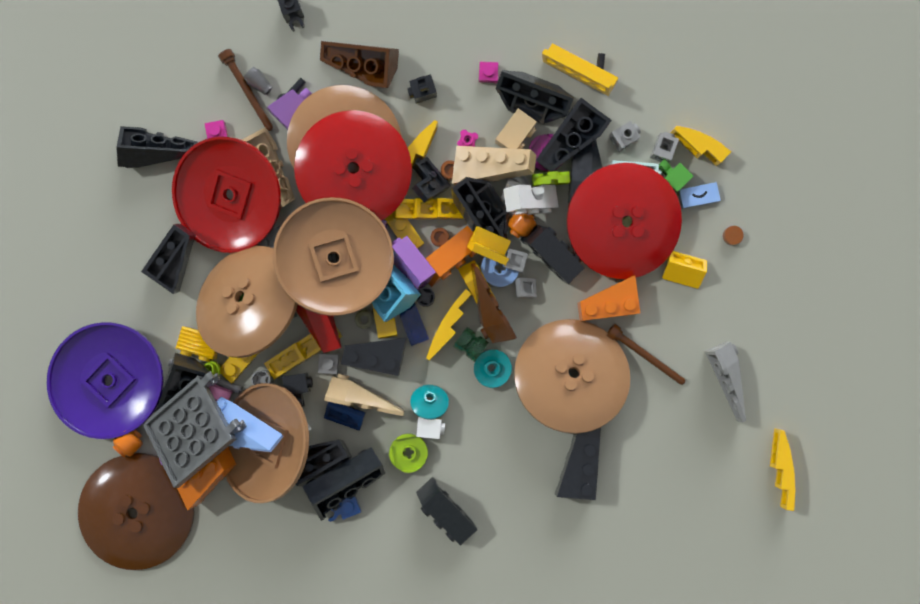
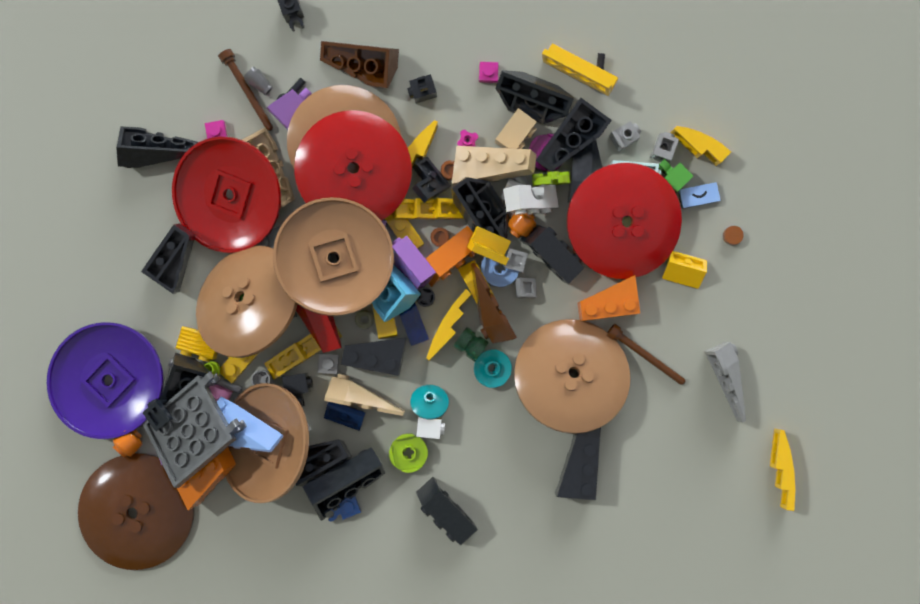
none -> black bracket [142,398,173,431]

